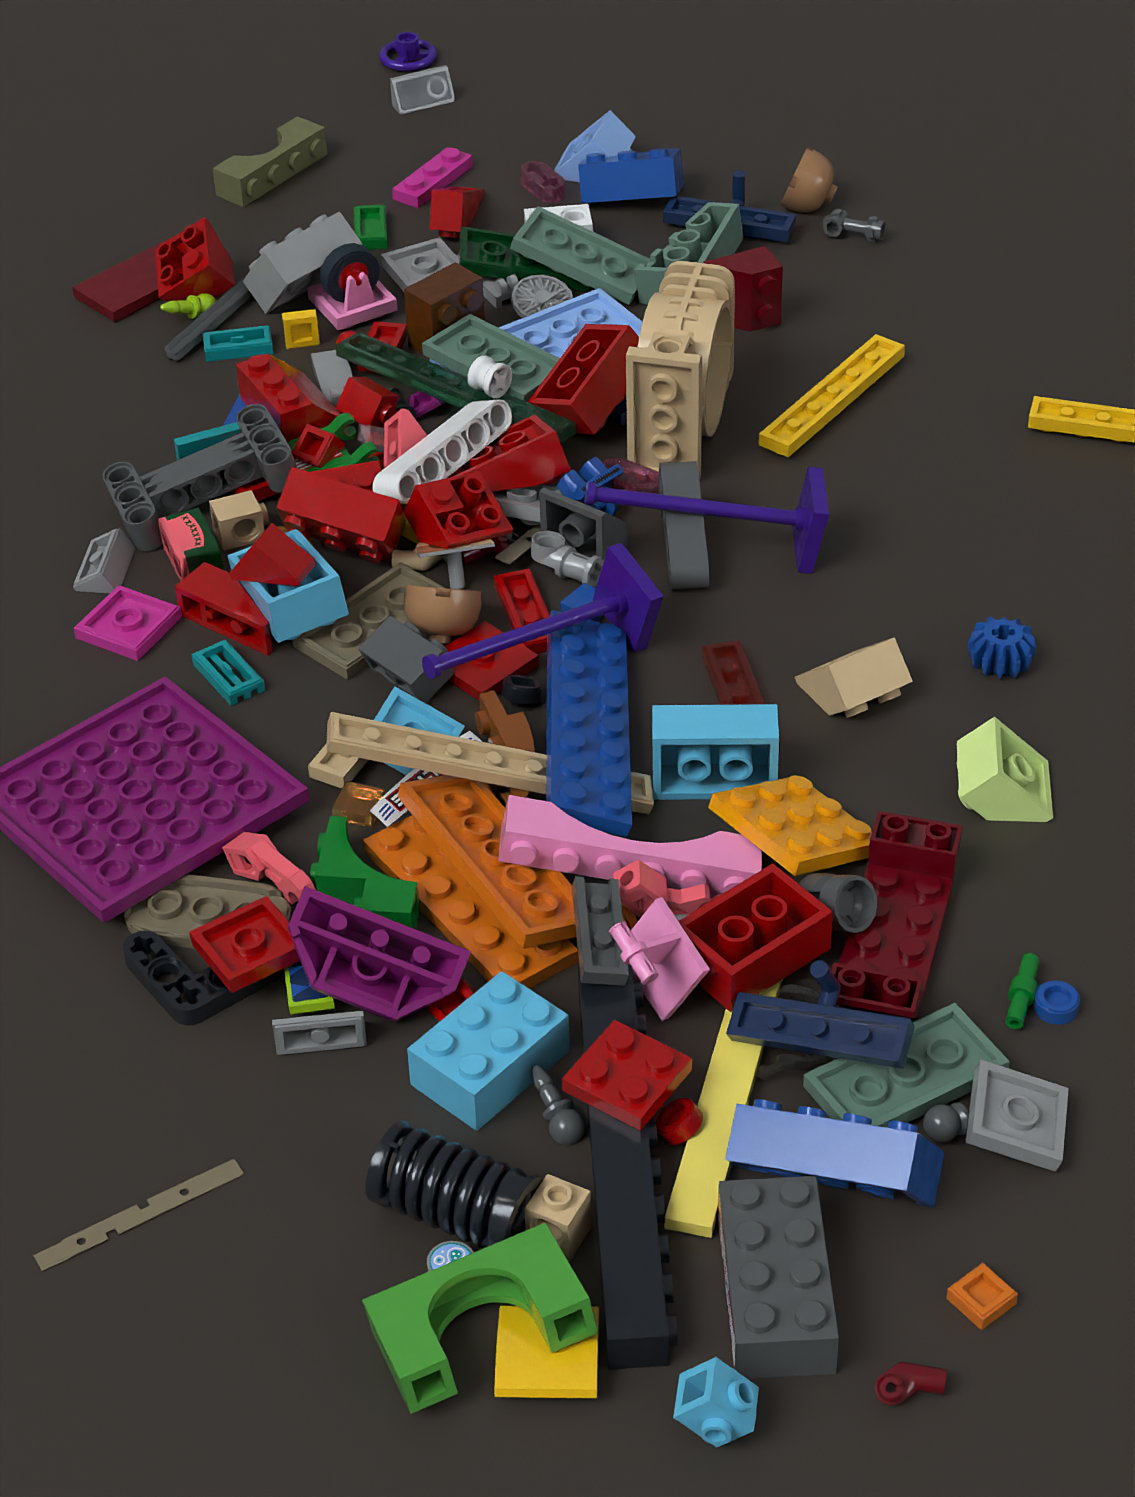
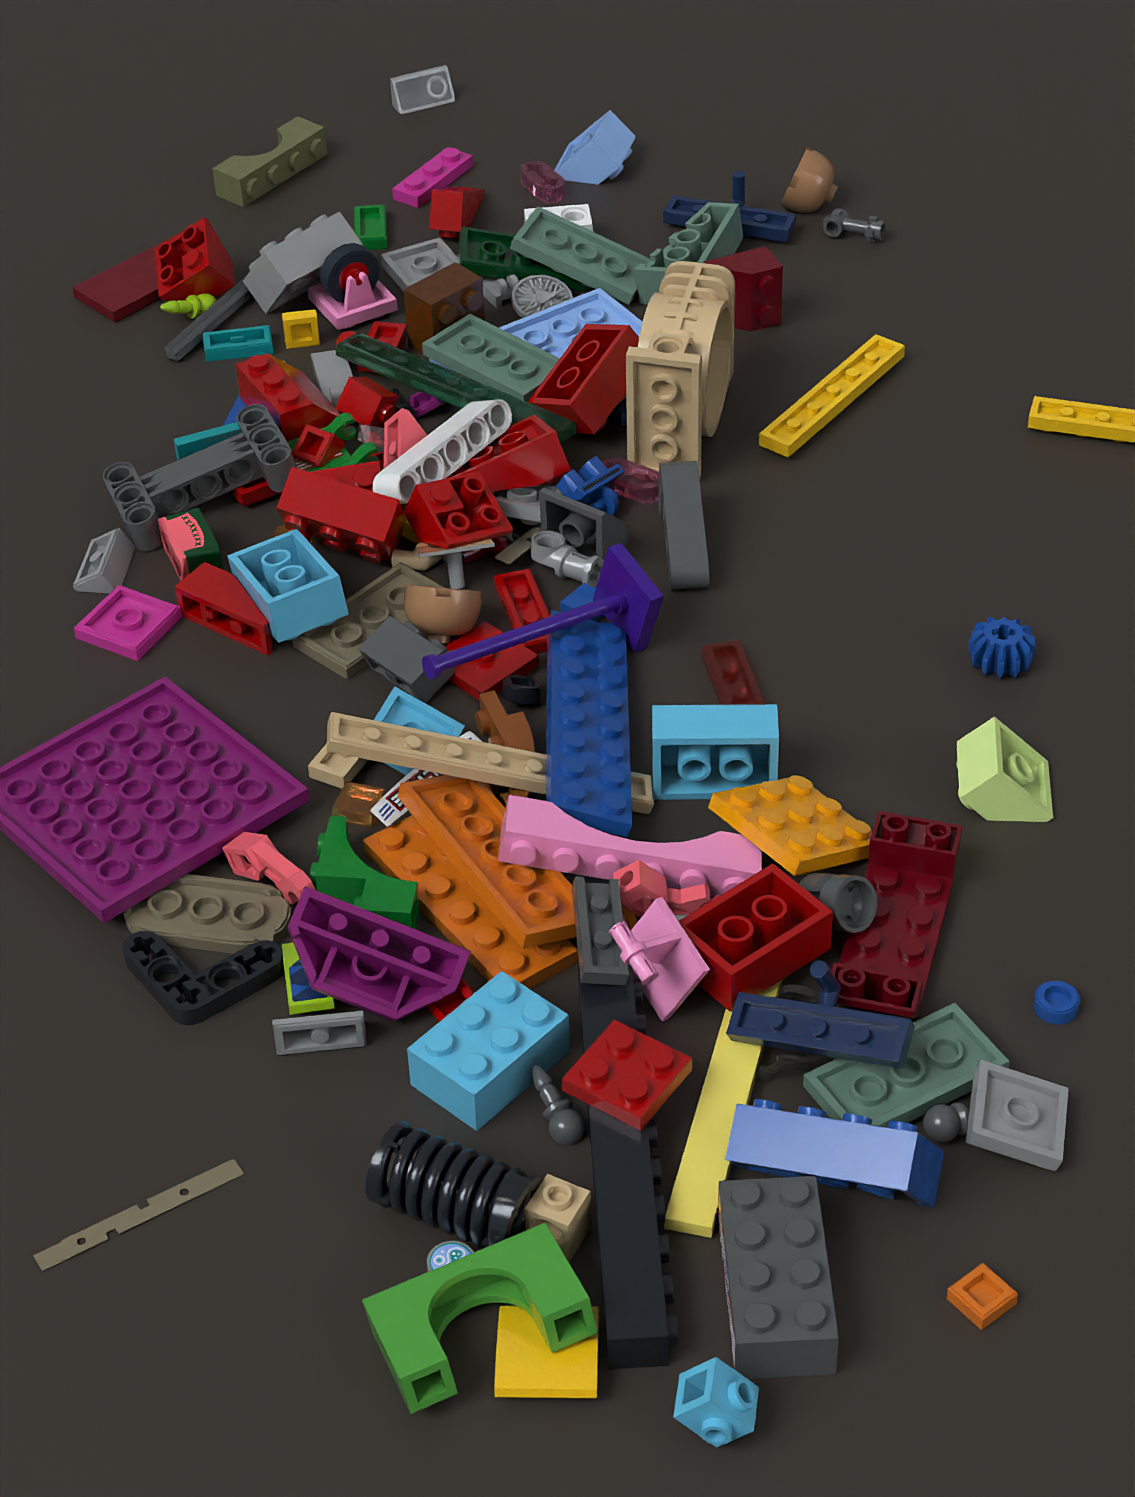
red plate [189,896,300,993] -> none
teal tile [191,639,265,706] -> none
tan brick [209,490,269,551] -> none
red slope [229,523,316,586] -> none
dark purple piece [379,32,437,71] -> none
white wheel [468,355,512,398] -> none
blue wedge [578,148,684,203] -> none
dark purple tile [585,467,829,574] -> none
red tile [656,1098,703,1145] -> none
tan slope [795,637,913,718] -> none
dark red arm [875,1362,947,1406] -> none
green bar [1005,953,1040,1030] -> none

